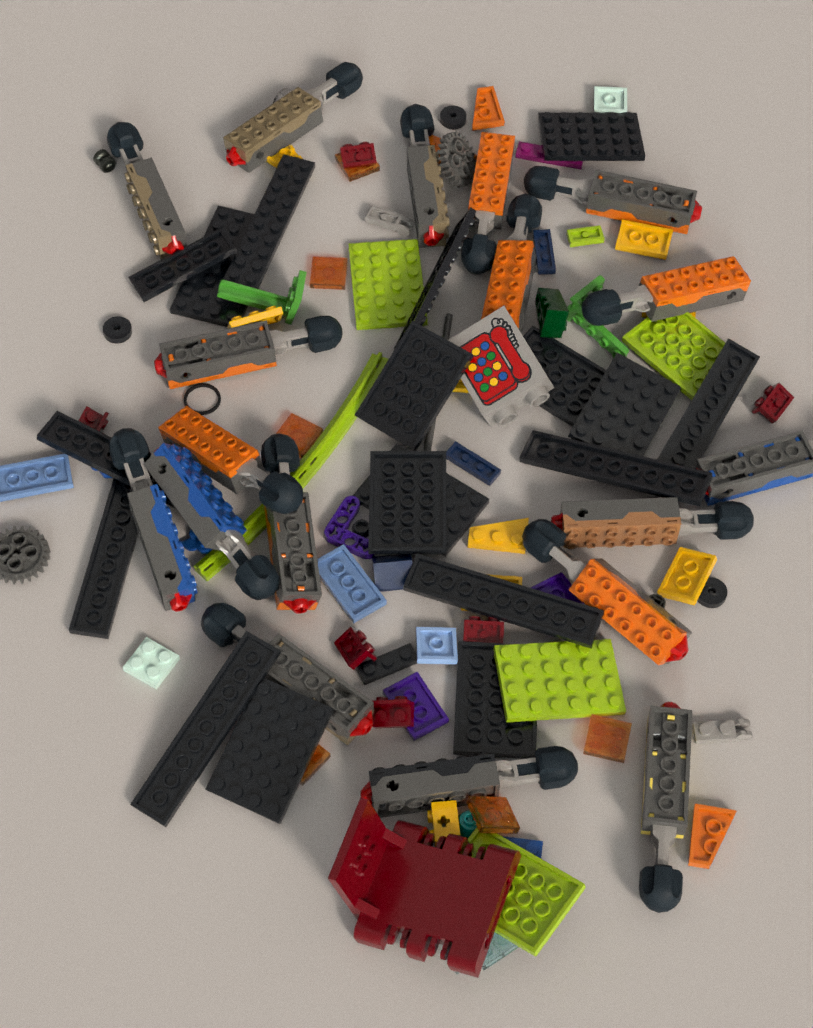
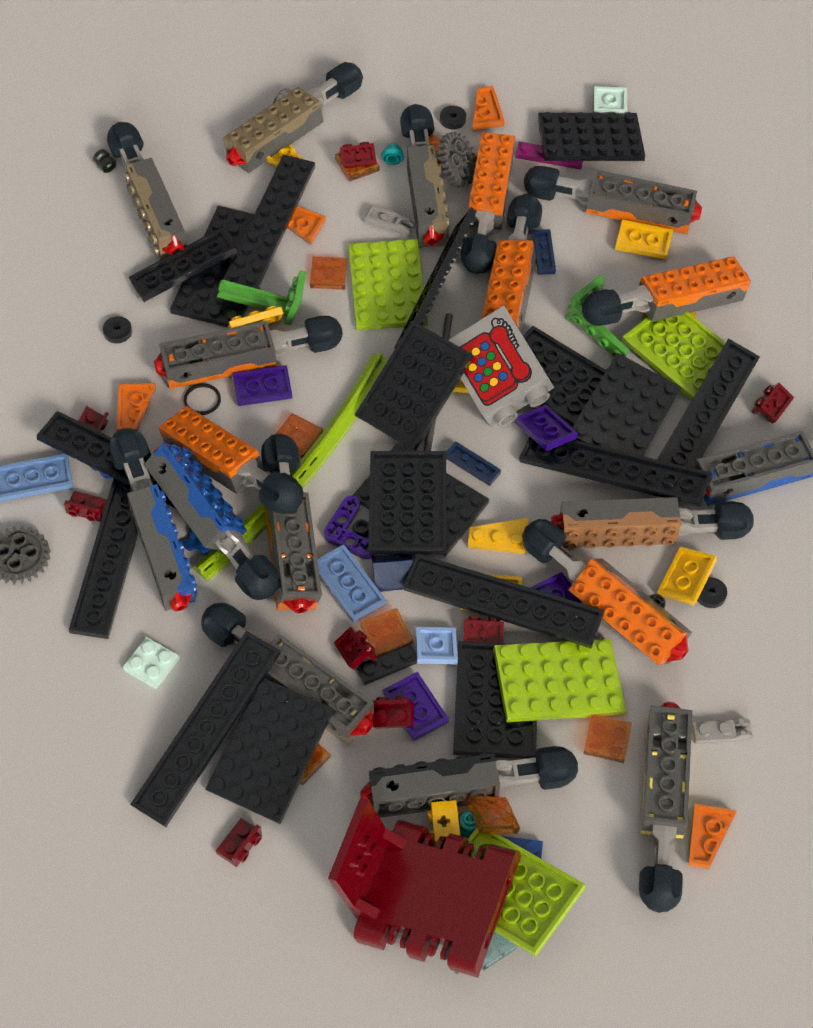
dark green wedge [535,288,569,338] -> none
lime plate [566,225,605,247] -> none
none -> dark red bracket [64,491,107,522]
none -> orange wing [116,383,156,431]
none -> dark red bracket [216,818,262,867]
none -> dark purple plate [233,365,293,406]
none -> orange wing [288,206,326,245]
none -> clear orange plate [360,608,413,657]
none -> teal cone [381,143,404,165]
none -> dark purple plate [515,404,578,451]

